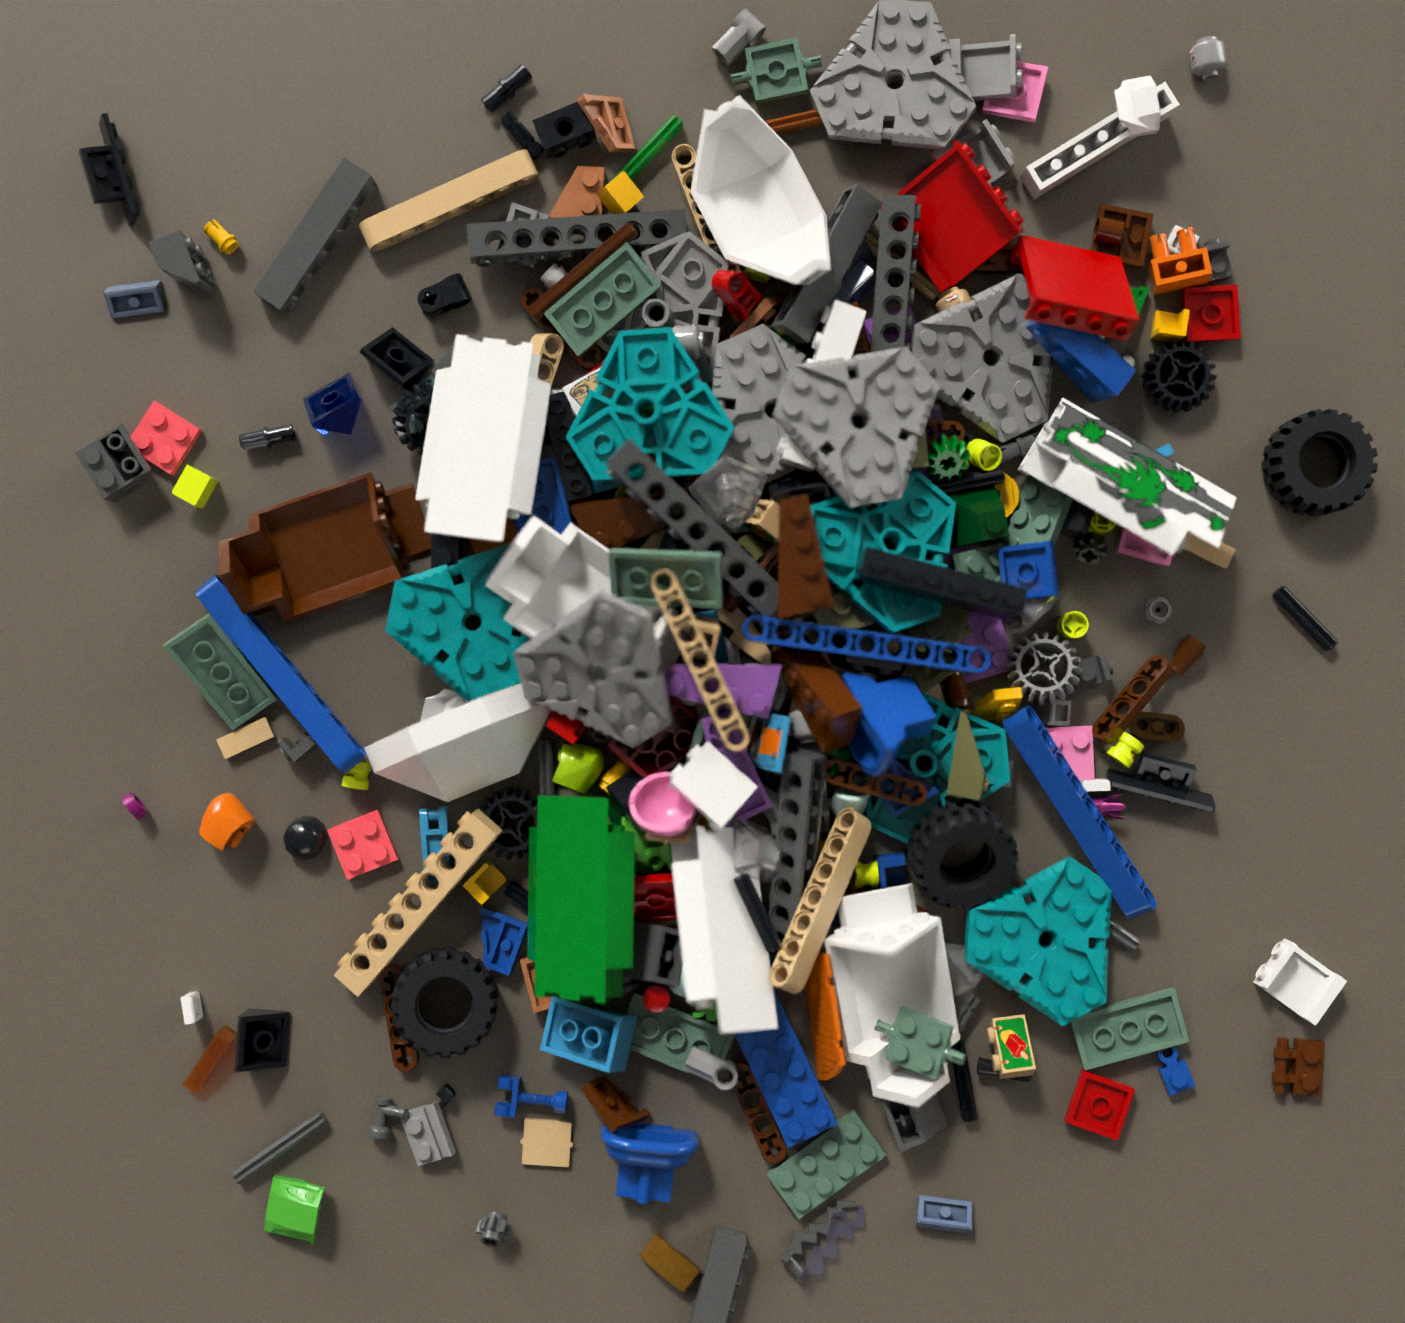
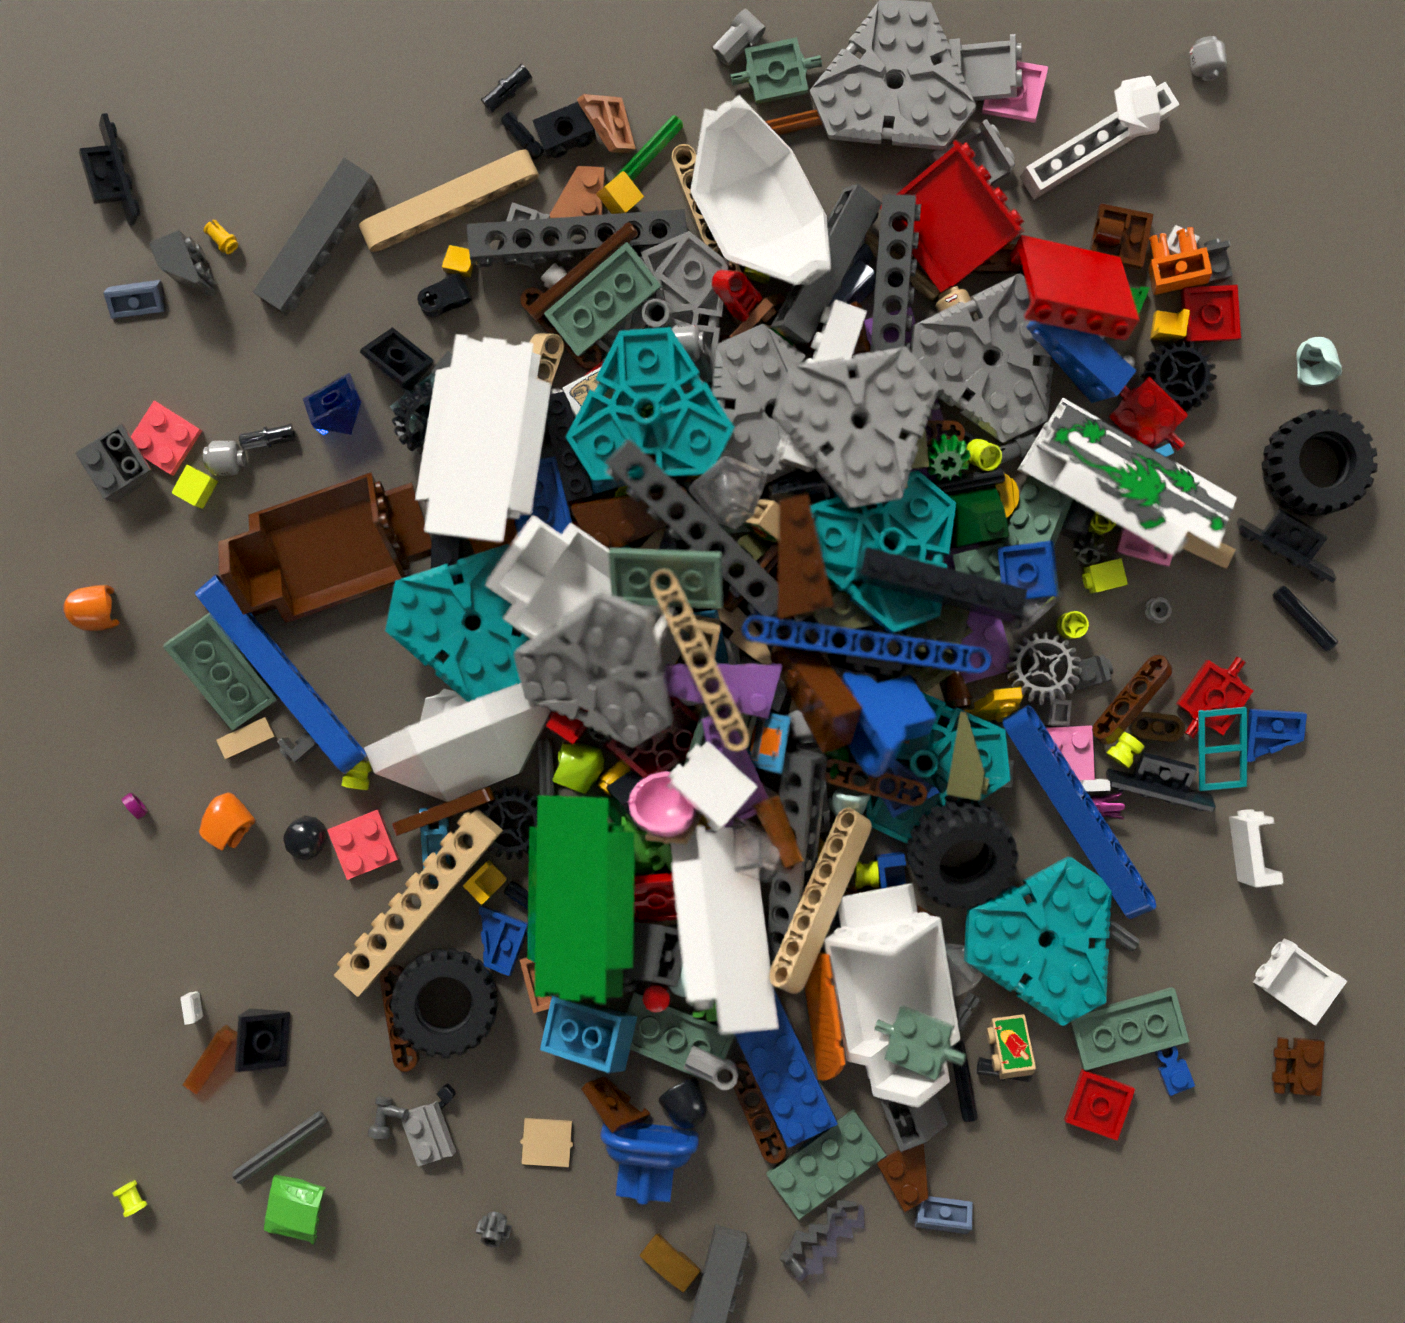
blue bar [494,1075,568,1118] -> none
black axle [734,873,781,952] -> none
reddish brown cone [1171,635,1207,676] -> none
none -> orange piece [63,585,120,631]
none -> neon yellow bush [112,1180,148,1218]
none -> light grey head [203,440,246,476]
none -> reddish brown beam [392,786,494,836]
none -> yellow slope [442,245,473,278]
none -> black hair [658,1078,708,1129]
none -> clear orange piece [752,795,804,867]
none -> reddish brown wing [877,1143,928,1212]
none -> neon yellow brick [1082,558,1128,594]
none -> red plate [1108,377,1188,451]
none -> red plate [1175,657,1253,739]
none -> teal window [1198,707,1247,792]
none -> white panel [1229,809,1283,887]
none -> black bracket [1237,508,1336,583]
none -> blue wing [1247,709,1307,762]
none -> light aqua hair [1296,337,1342,387]

